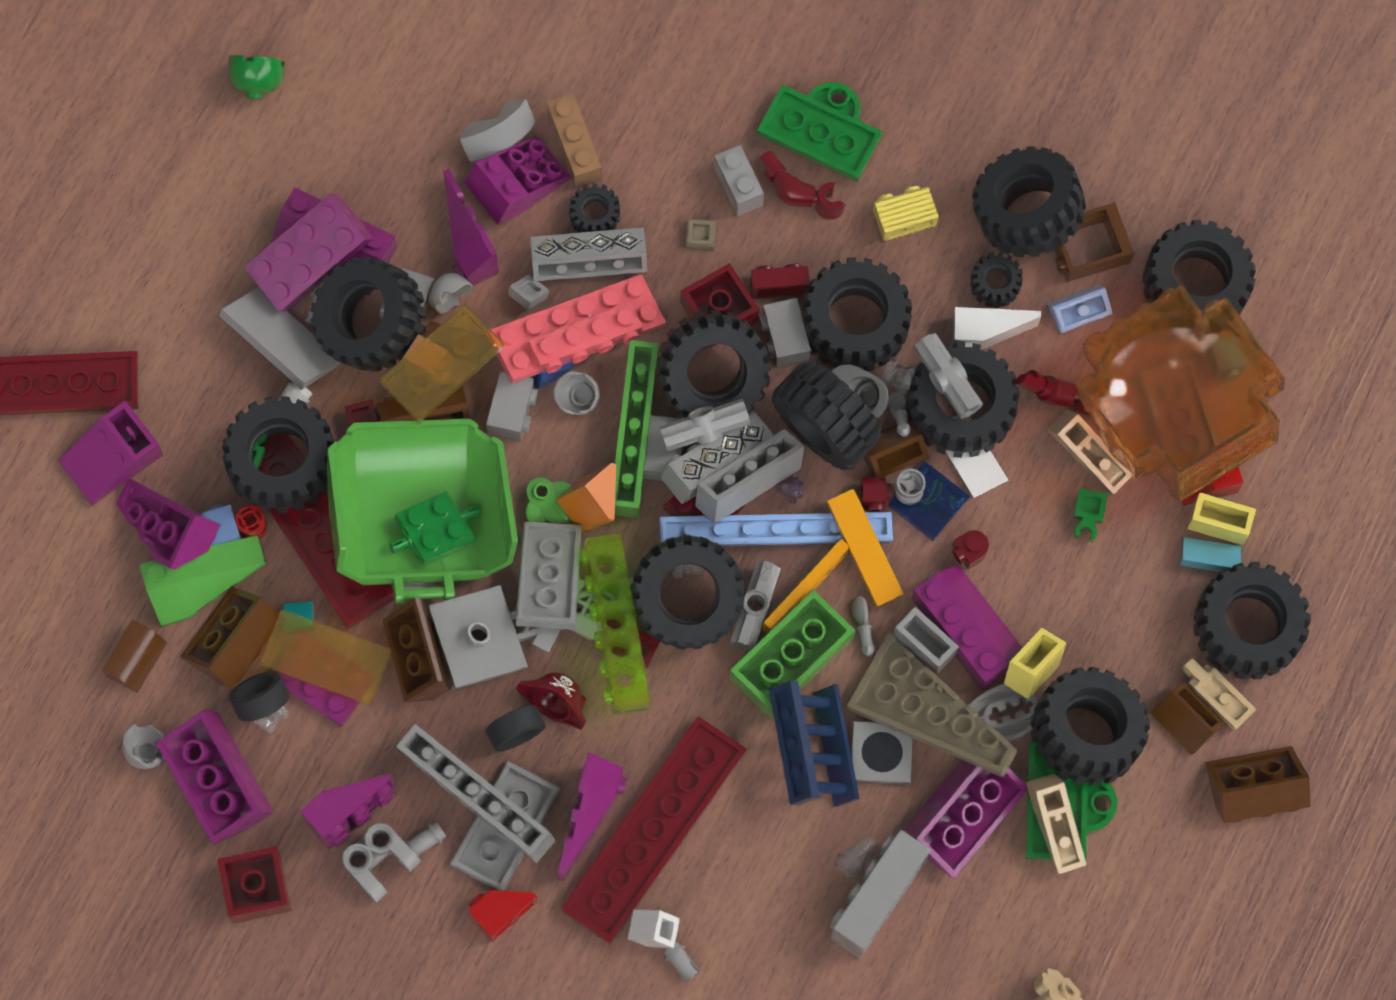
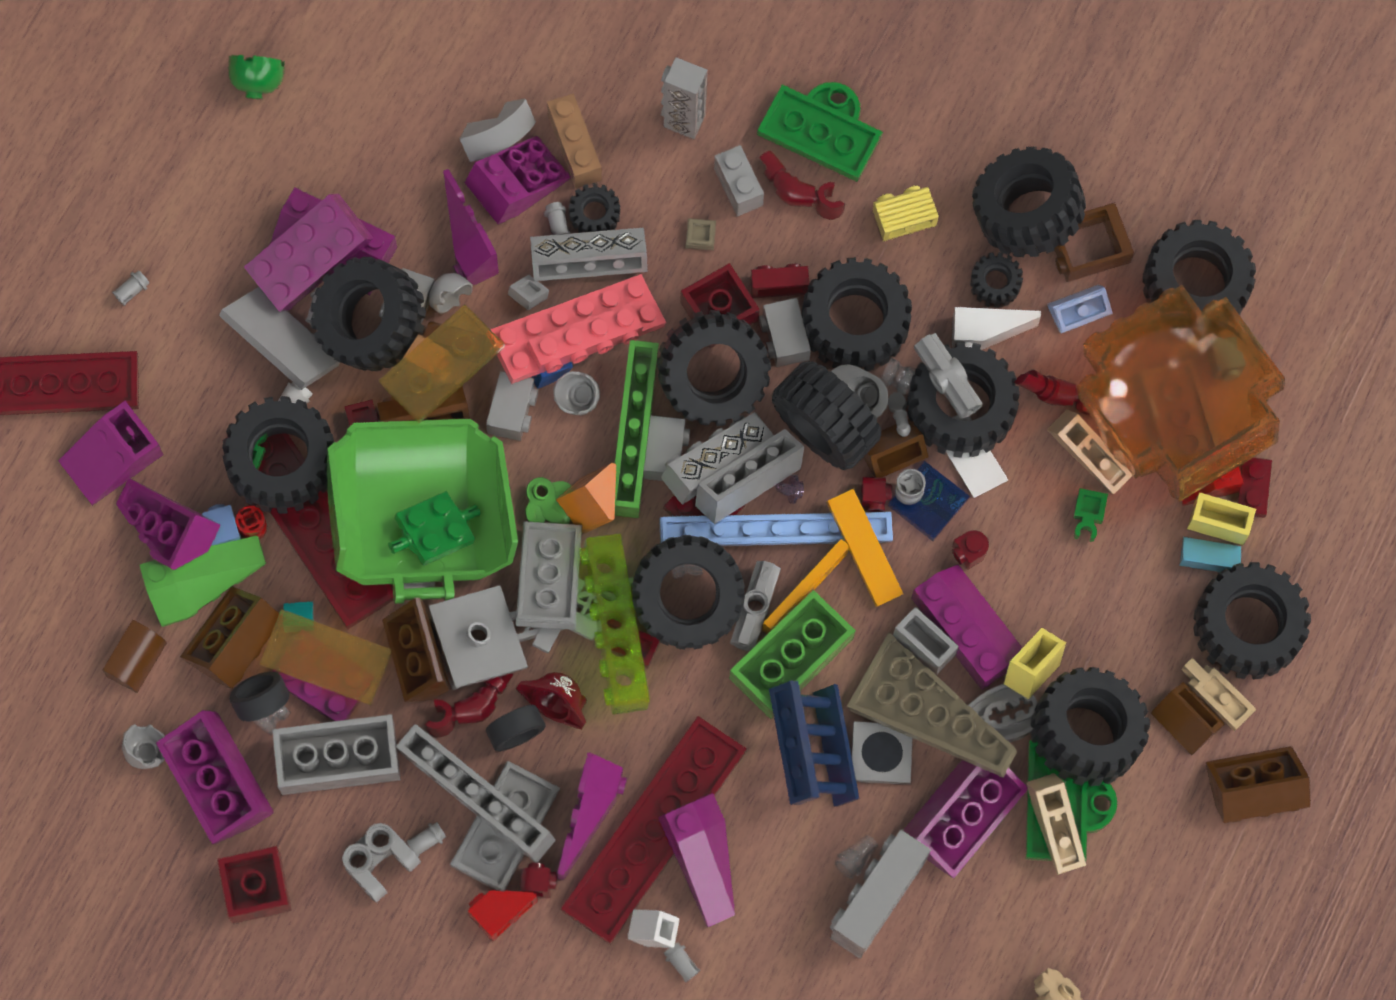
magenta slope [300,774,396,849] -> none
light grey piece [659,398,751,452] -> none
light grey piece [851,596,876,656] -> none
none -> light grey pin [112,270,150,306]
none -> light grey brick [272,714,400,795]
none -> dark red piece [423,673,514,738]
none -> dark red plate [519,863,557,898]
none -> light grey pin [544,202,570,235]
none -> magenta wedge [658,793,735,928]
none -> light grey brick [661,57,708,139]
none -> dark red plate [1237,456,1272,518]

